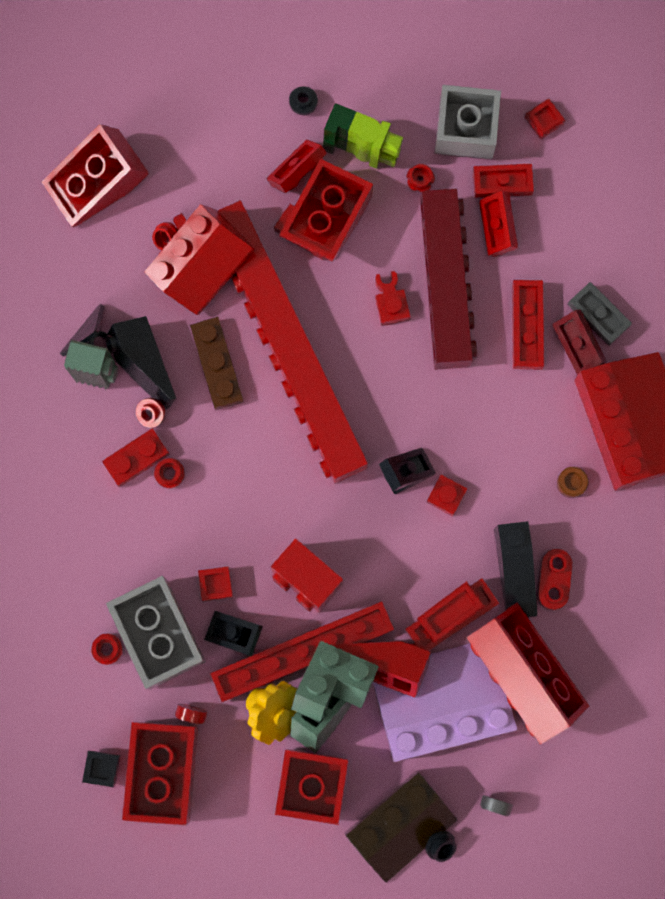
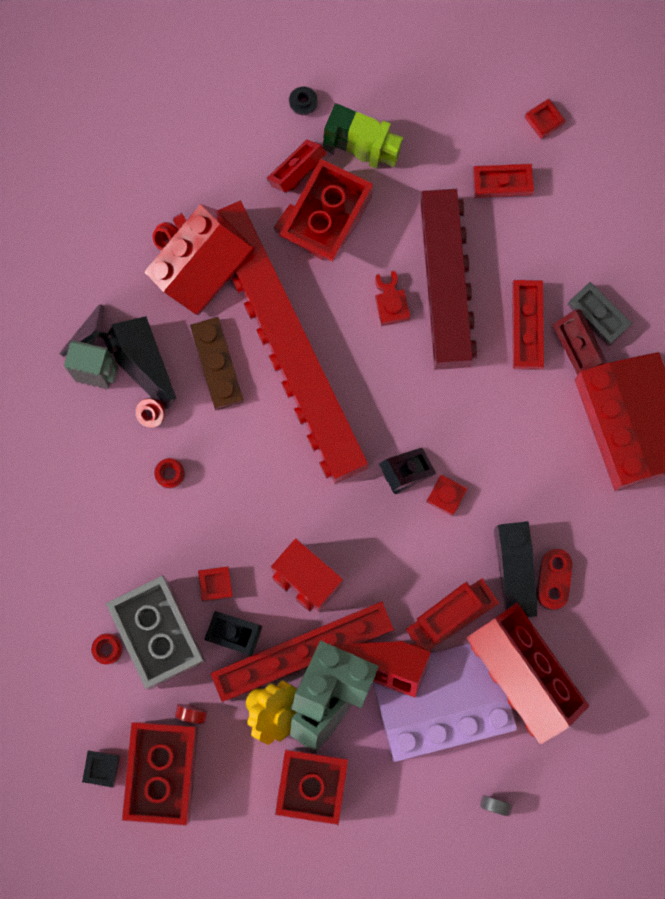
red slope [42,124,150,227] -> none
red plate [102,428,170,488] -> none
dark brown slope [345,771,457,883] -> none
red plate [406,164,435,192] -> none
black plate [425,831,456,862] -> none
light grey brick [435,85,501,159] -> none
red plate [479,190,518,257] -> none
dark orange tile [557,467,589,498] -> none

